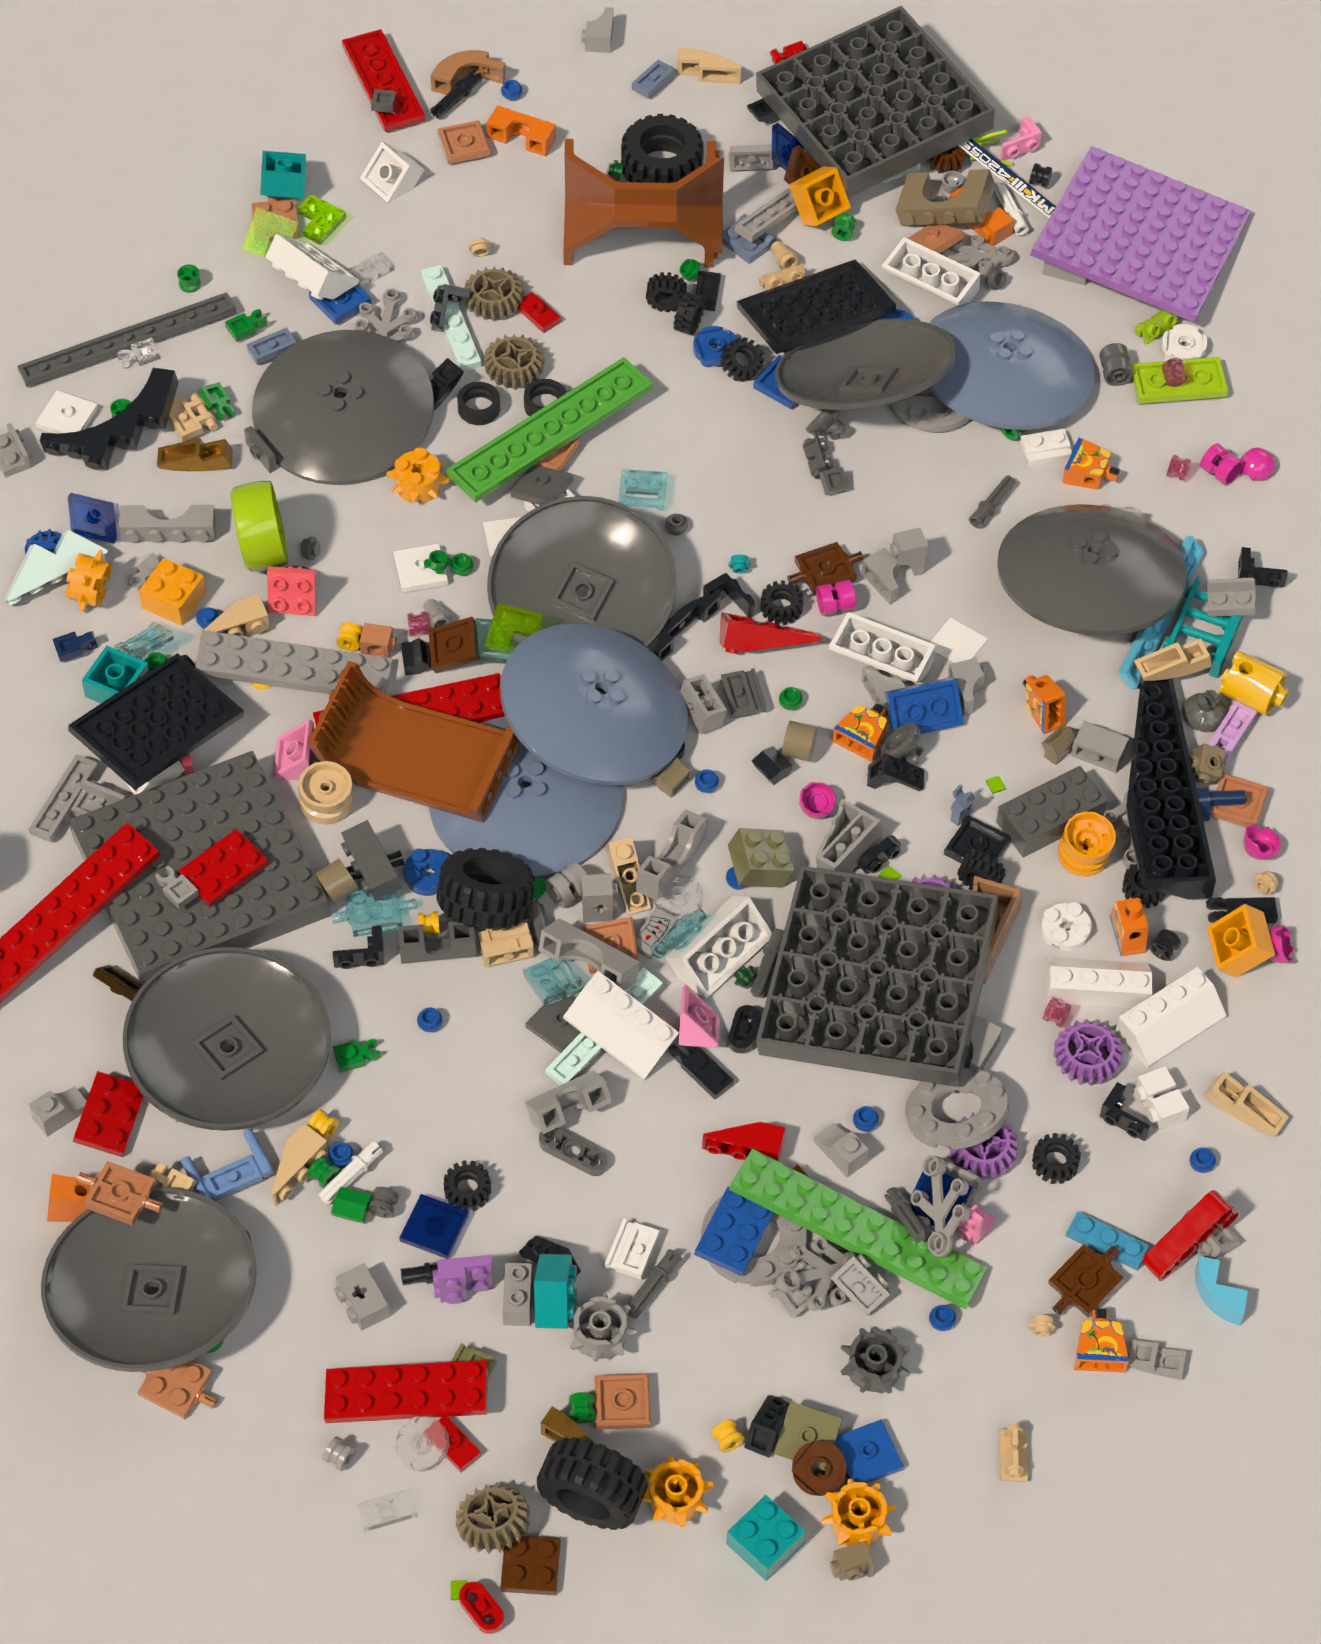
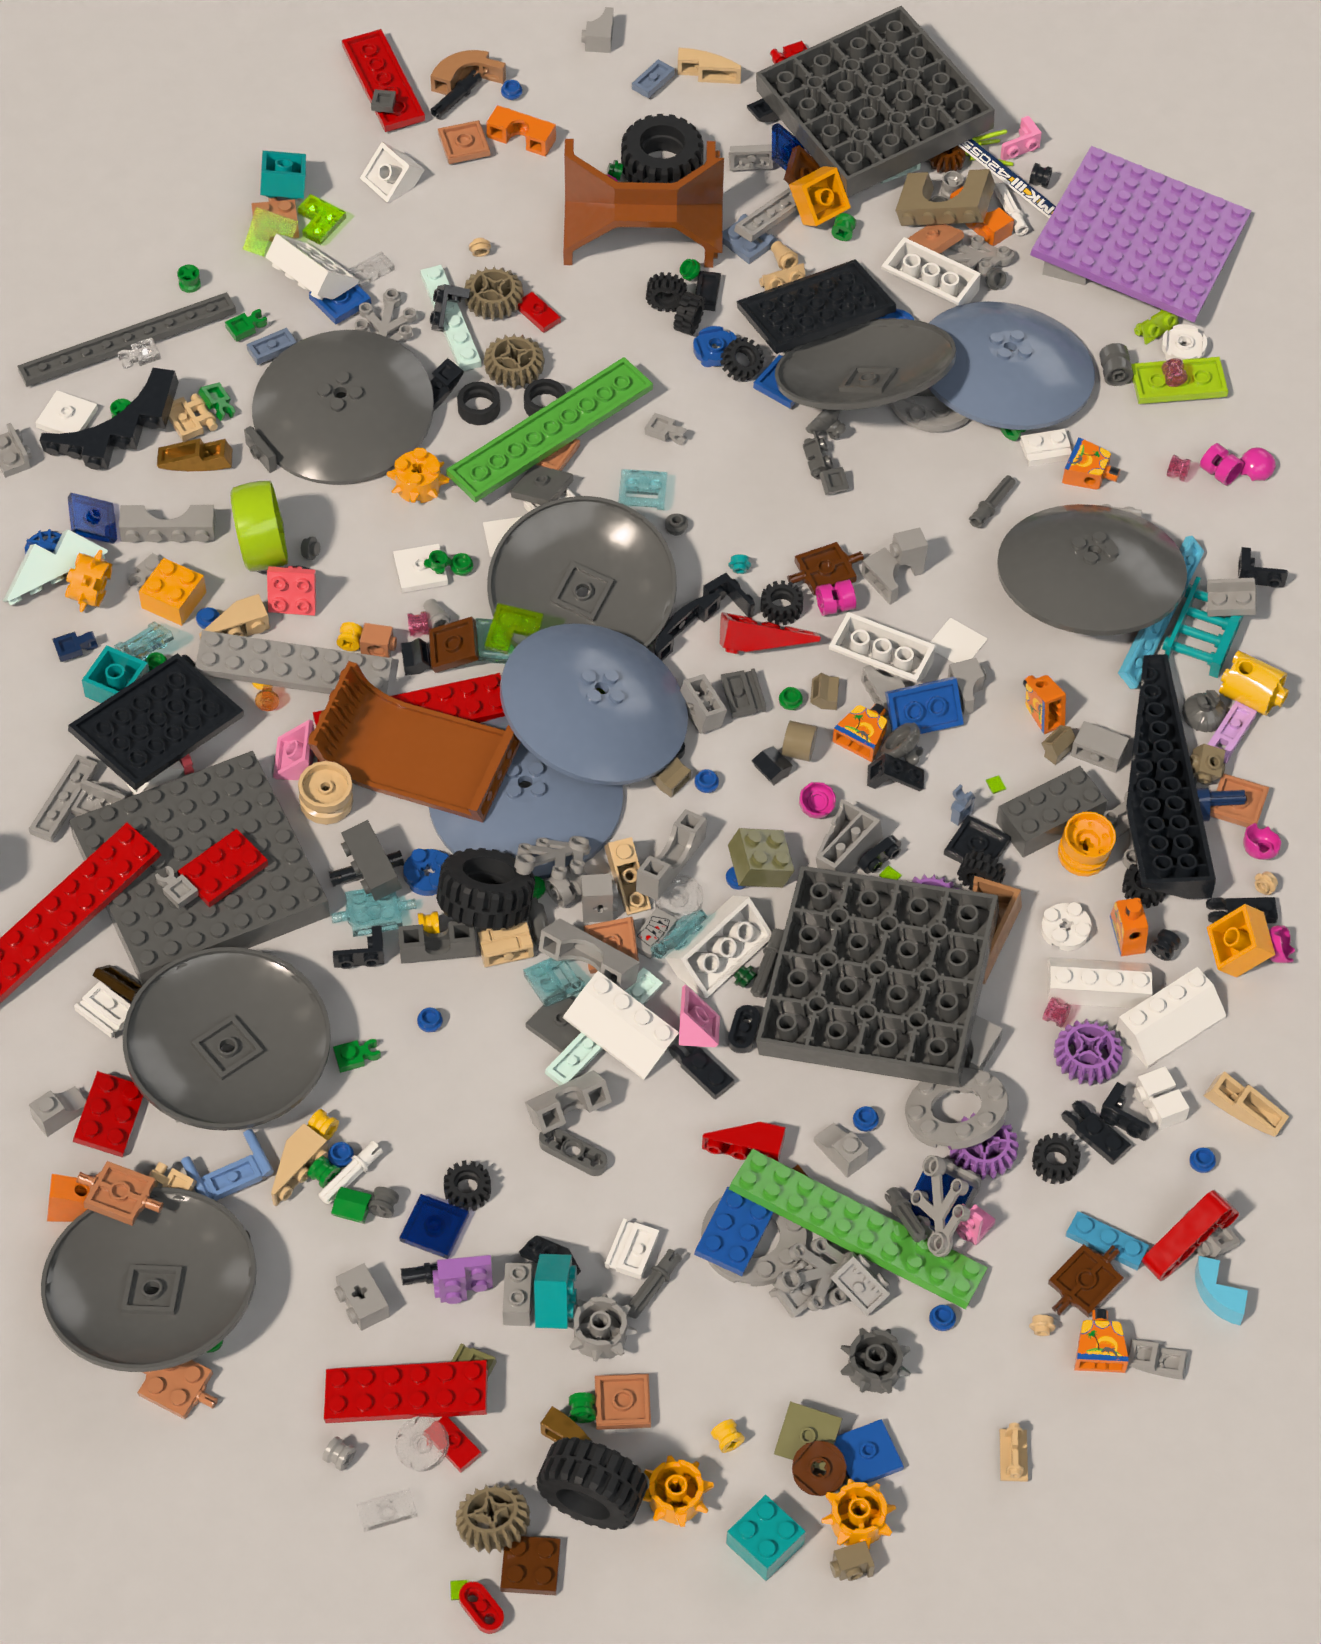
dark tan piece [315,858,359,905] -> none
black bracket [744,1395,790,1458] -> none
tan slope [1134,638,1212,681] -> none
none -> white plate [74,981,131,1038]
none -> clear orange plate [255,685,279,711]
none -> light grey plant [514,836,591,880]
none -> light grey plate [645,413,687,445]
none -> dark tan piece [810,672,839,710]
none -> black hinge [1061,1100,1131,1165]

